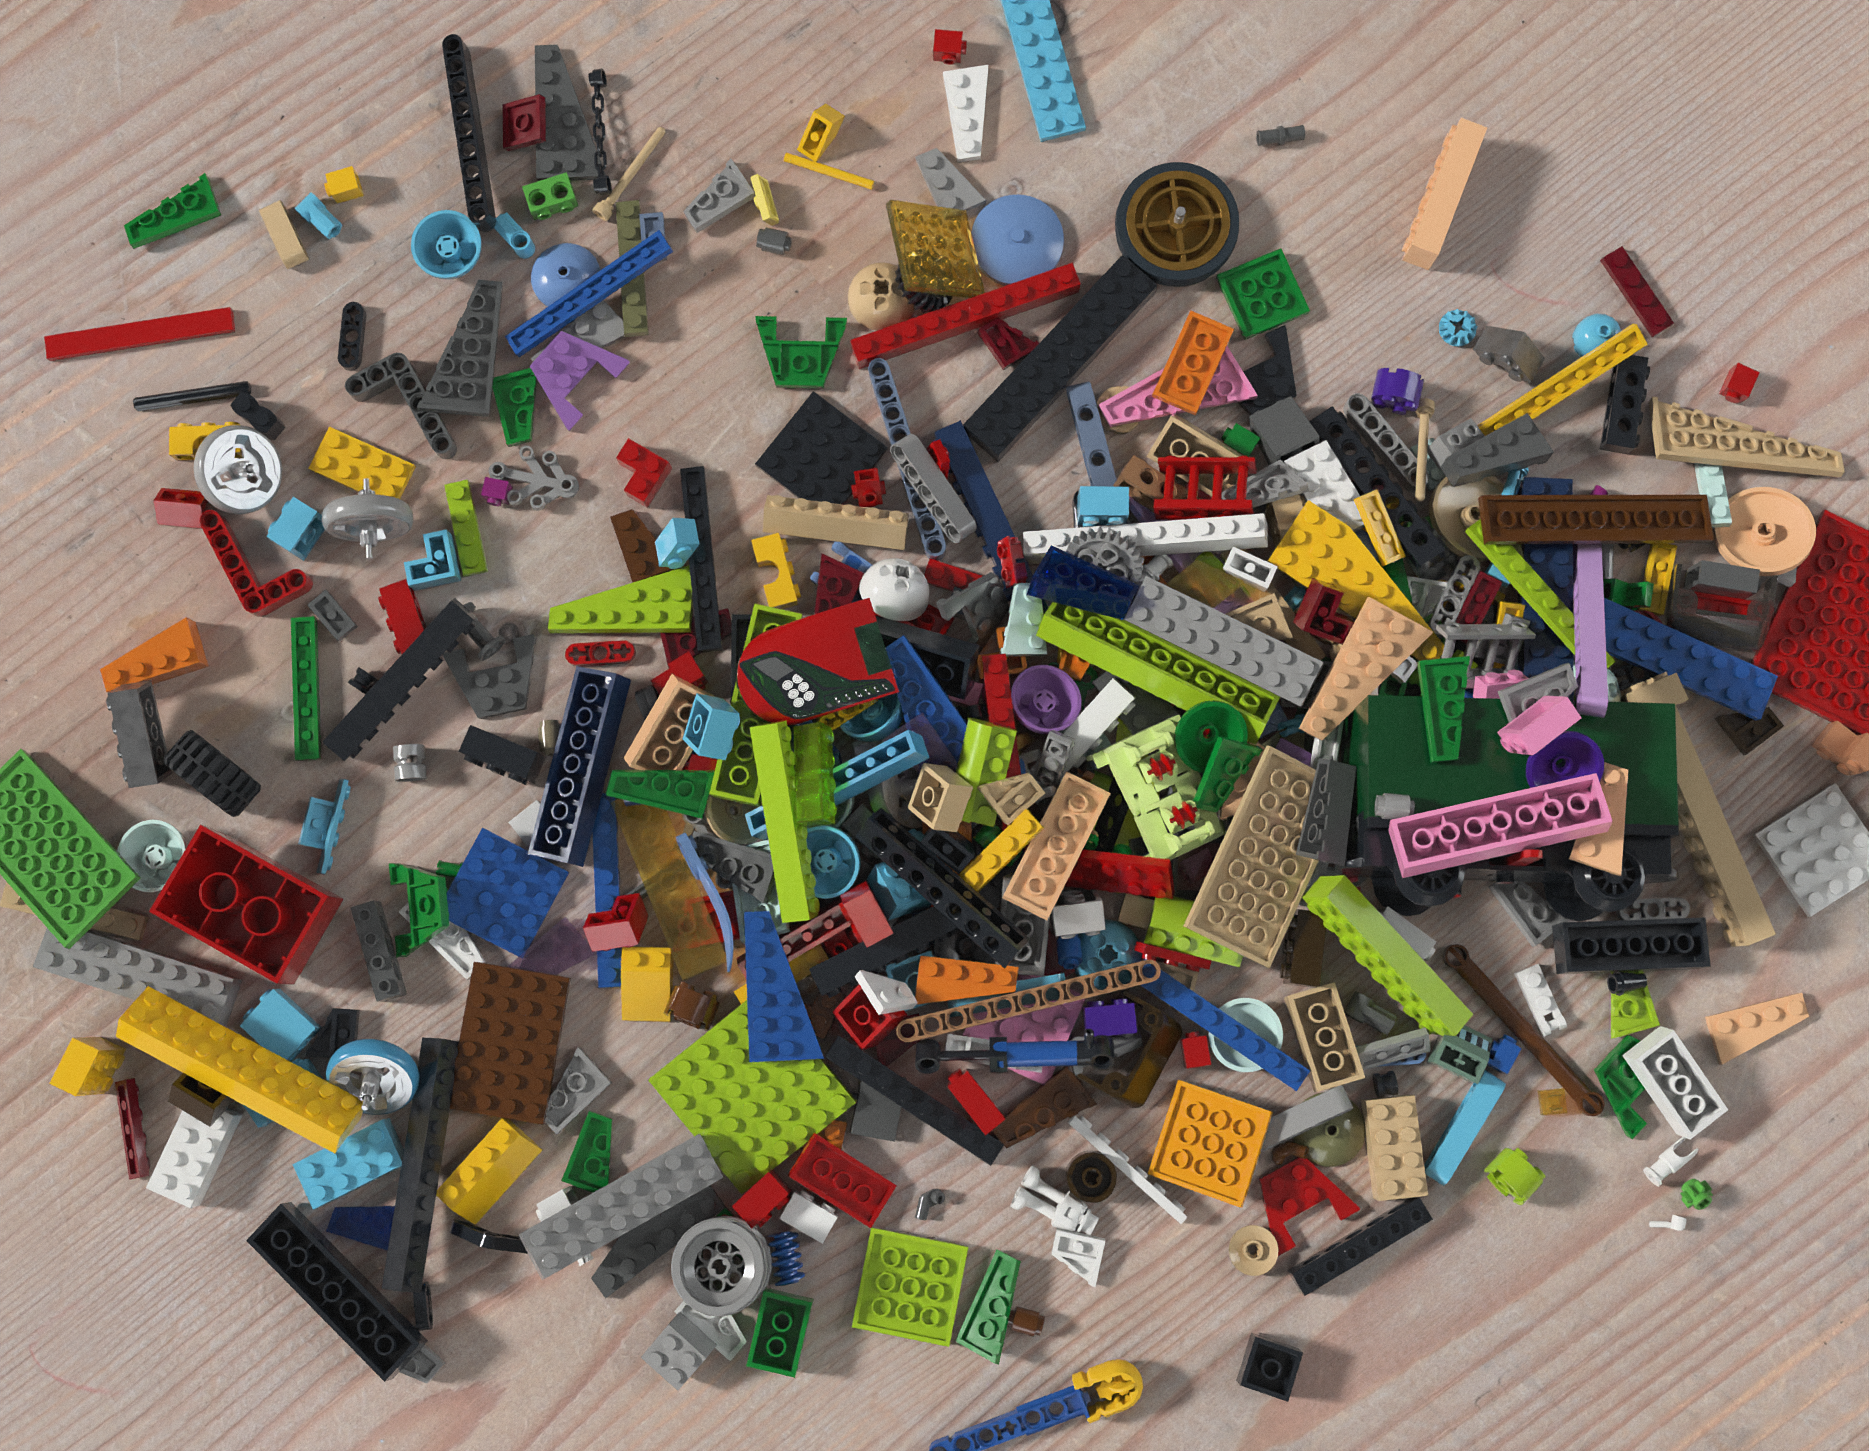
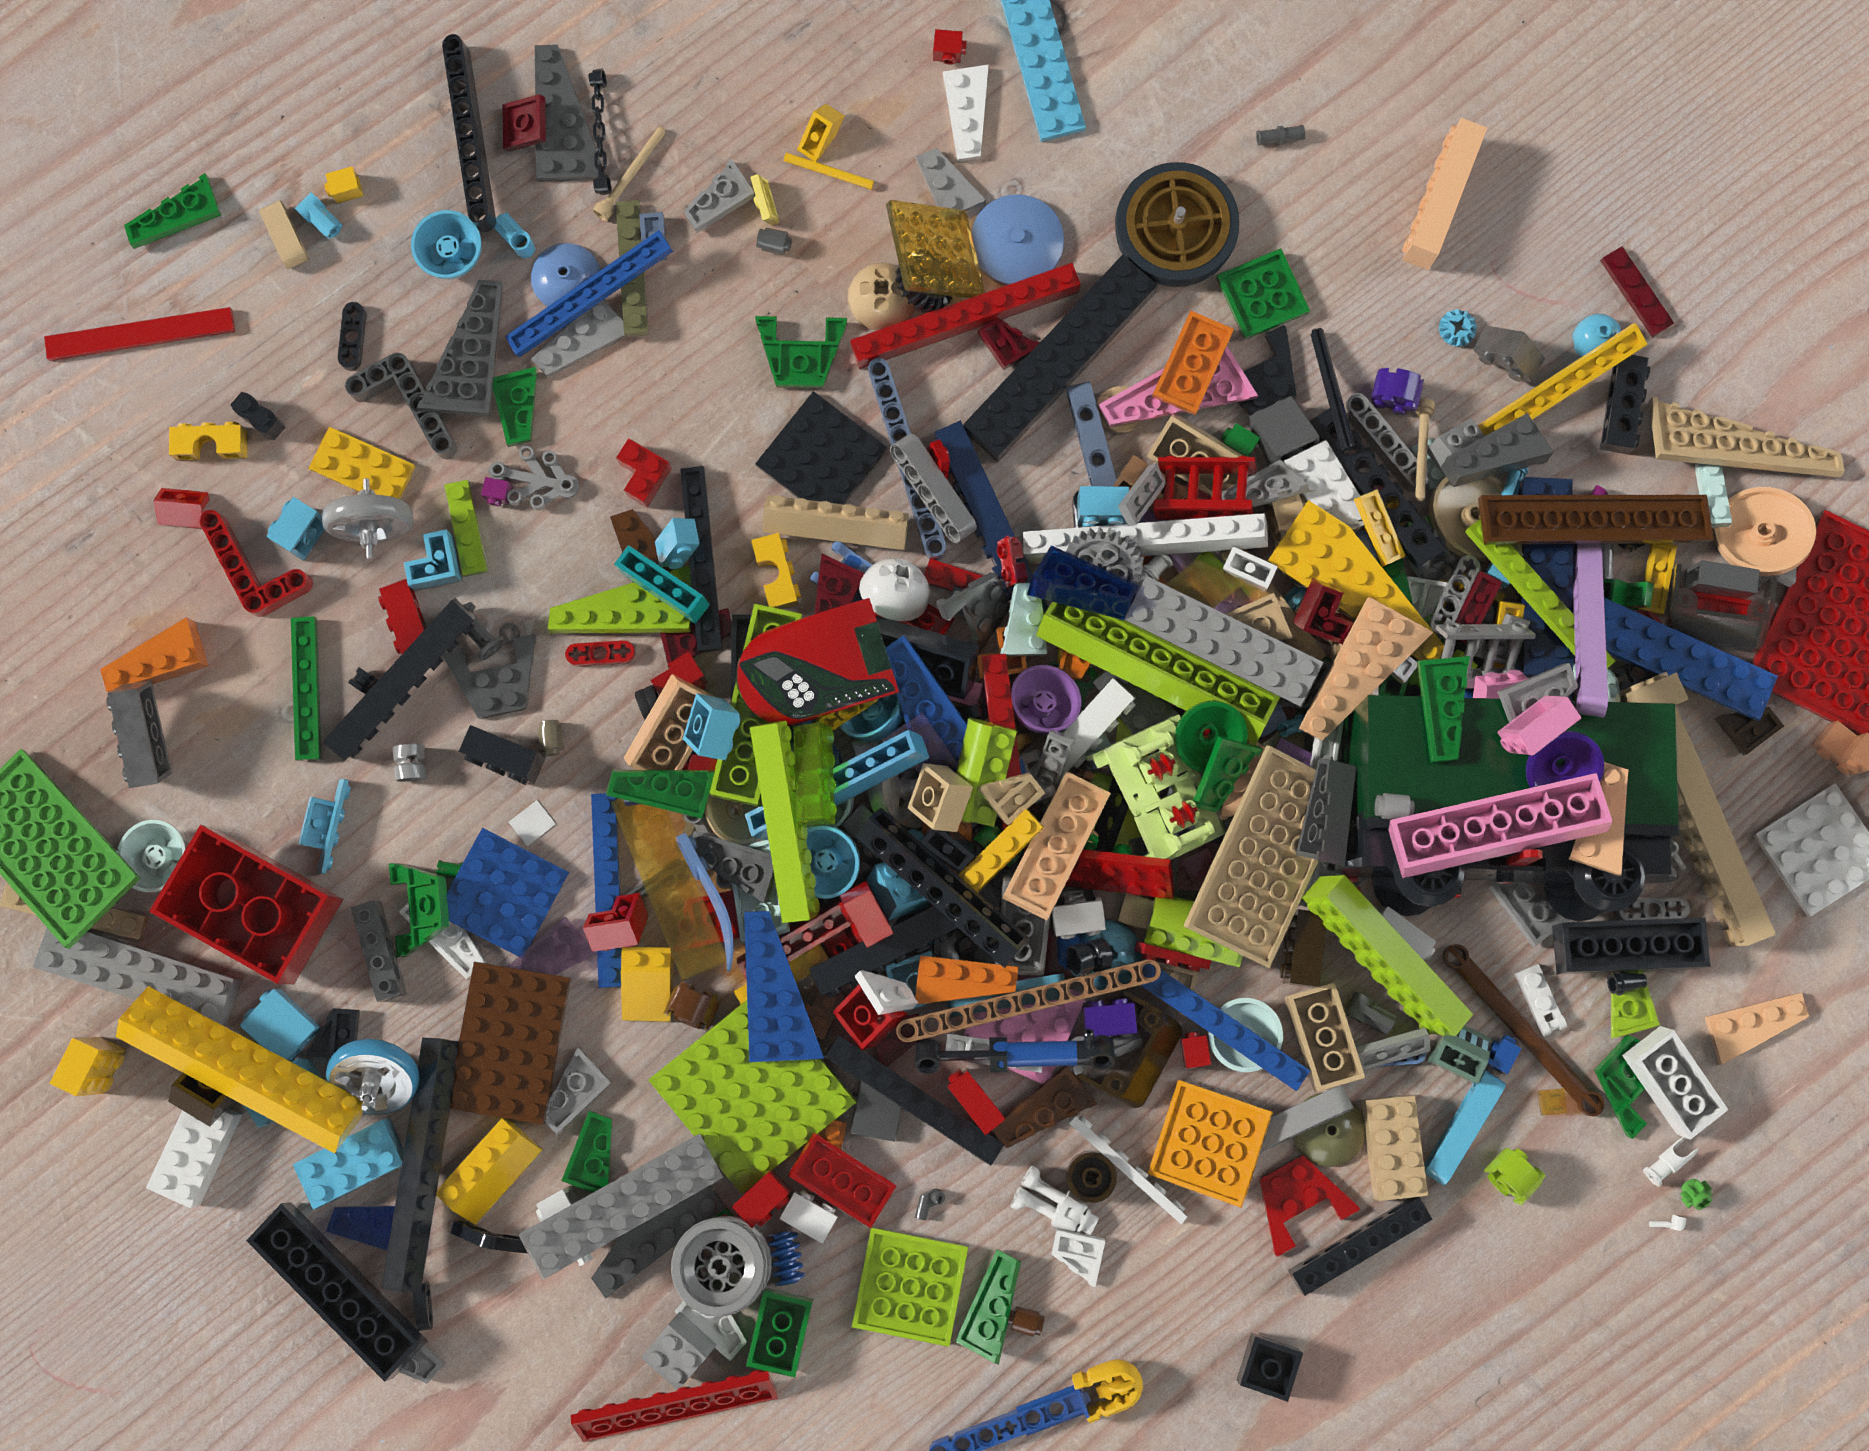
dark red plate [115,1078,150,1180] -> none
black axle [133,381,252,411] -> none
black tyre [164,730,261,817] -> none
flat silver wheel [194,425,282,514] -> none
dark grey plate [308,590,358,642] -> none
bright green brick [522,172,579,220] -> none
dark blue brick [528,666,631,867] -> none
medium lavender wing [530,331,630,431] -> none
red brick [851,468,886,508] -> none
tan dish [1228,1225,1278,1276] -> none
reddish brown arm [1271,1141,1309,1164] -> none
black wheel [1373,1071,1398,1098] -> none
red brick [1719,363,1760,404] -> none
none -> red plate [570,1370,778,1442]
none -> teal brick [614,545,710,624]
none -> black wheel [1066,938,1113,977]
none -> light grey plate [1118,463,1166,526]
none -> black axle [1311,328,1355,452]
none -> white hand [1671,839,1686,870]

